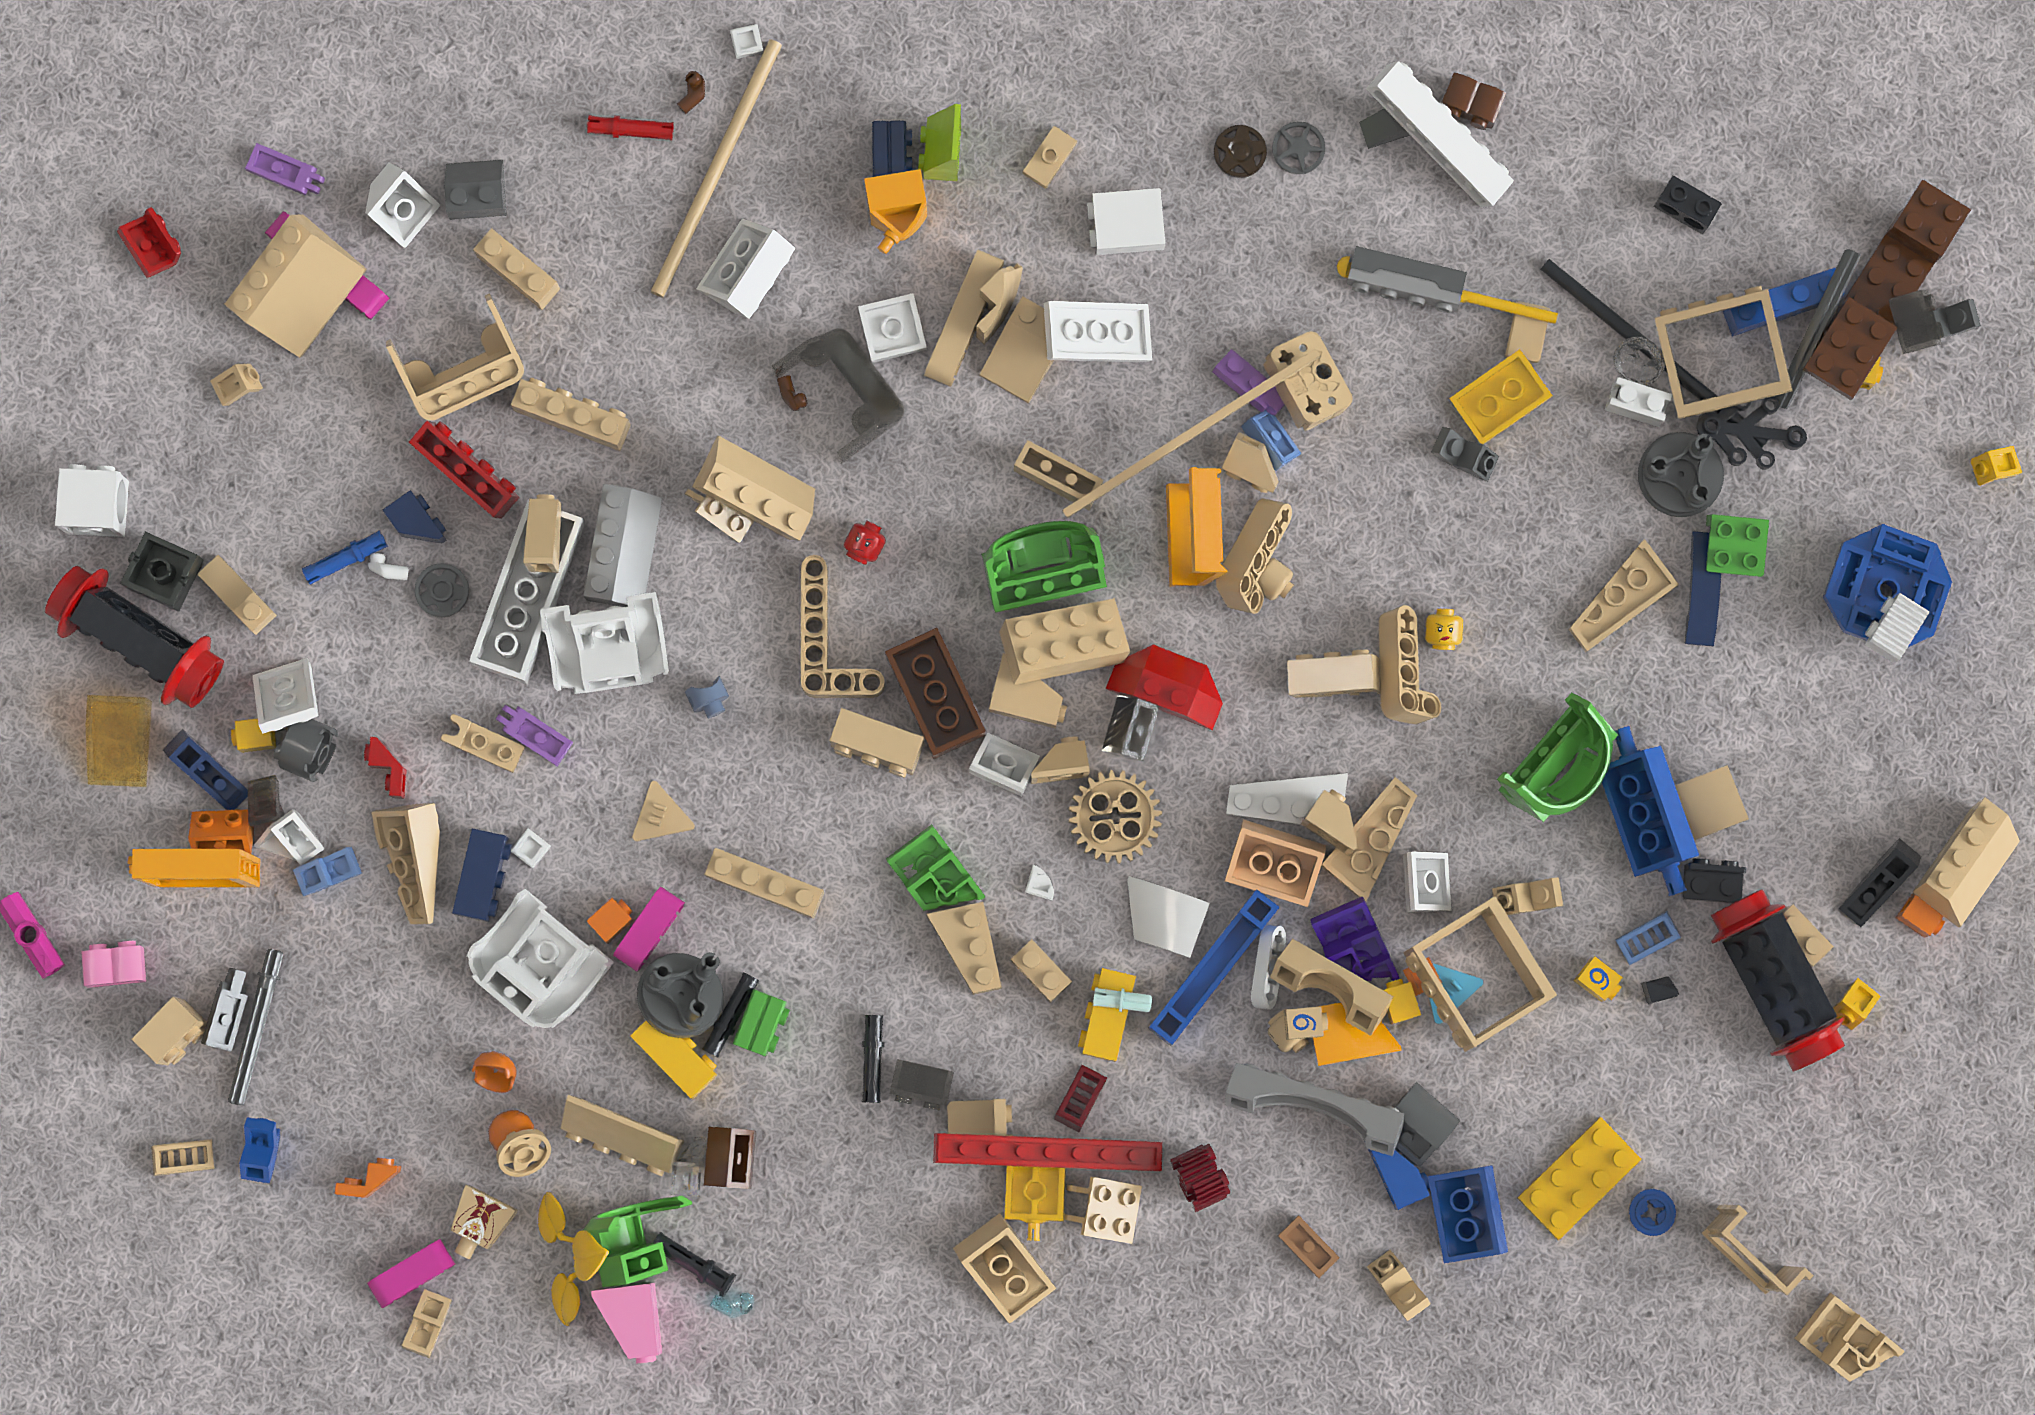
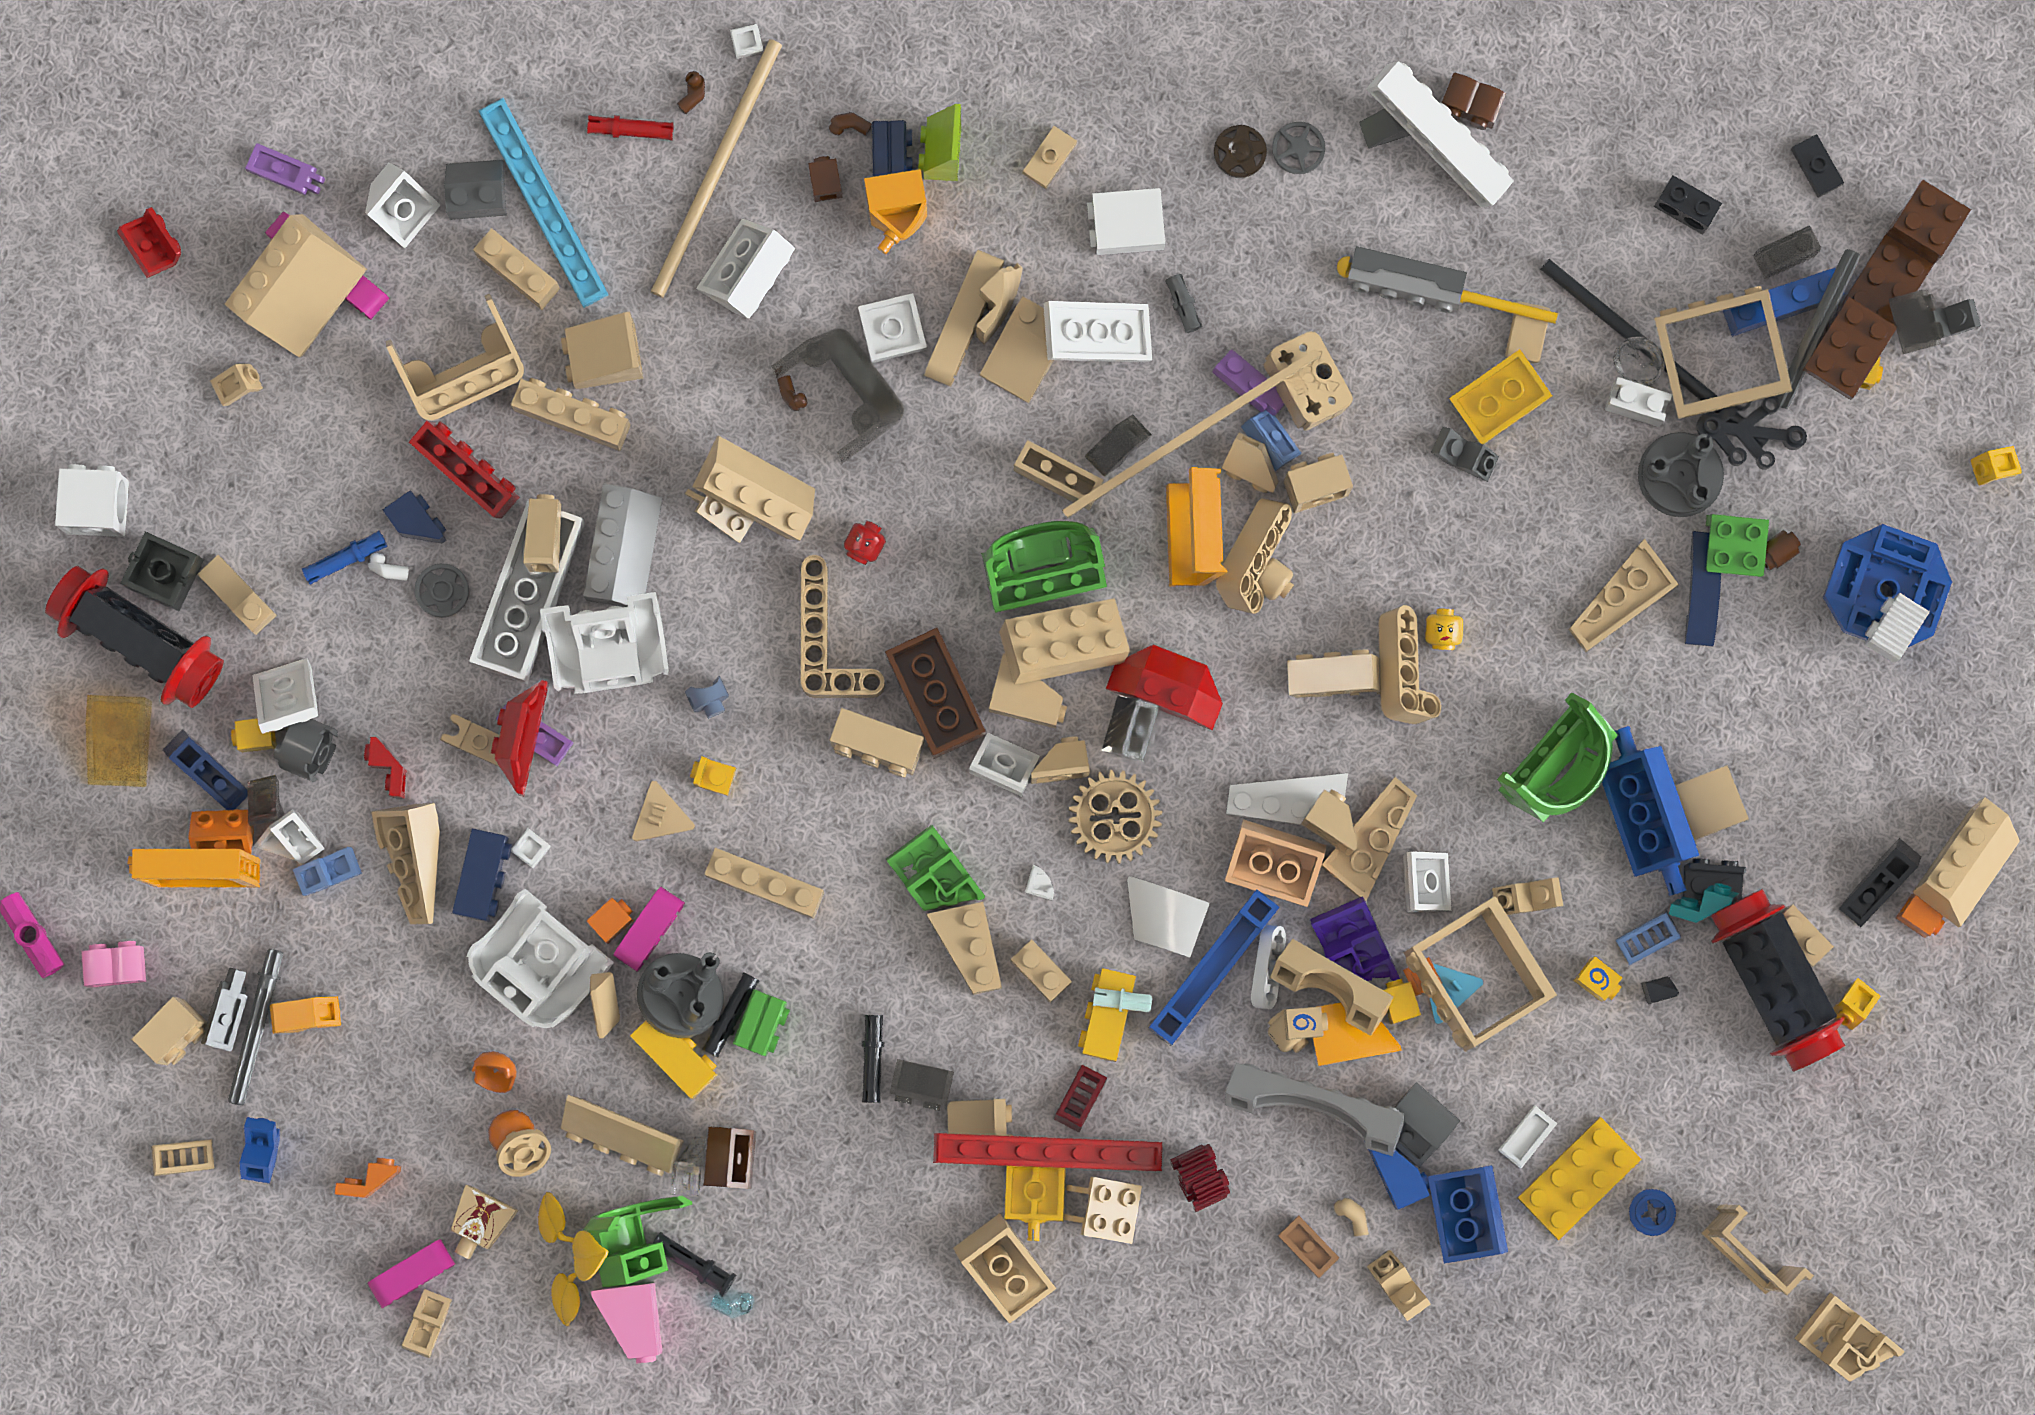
none -> light orange slope [270,996,341,1034]
none -> medium azure tile [478,98,608,308]
none -> red wedge [491,680,549,797]
none -> tan slope [561,311,644,389]
none -> tan slope [590,972,620,1039]
none -> yellow bracket [690,756,736,796]
none -> reddish brown brick [808,156,843,202]
none -> reddish brown arm [829,112,872,136]
none -> clear smoke slope [1085,414,1152,477]
none -> dark grey pin [1165,274,1203,333]
none -> tan brick [1283,453,1353,514]
none -> tan arm [1334,1198,1369,1236]
none -> white tile [1498,1105,1557,1169]
none -> teal slope [1669,883,1739,923]
none -> clear smoke brick [1753,226,1821,280]
none -> reddish brown brick [1765,530,1801,571]
none -> black plate [1791,134,1844,198]

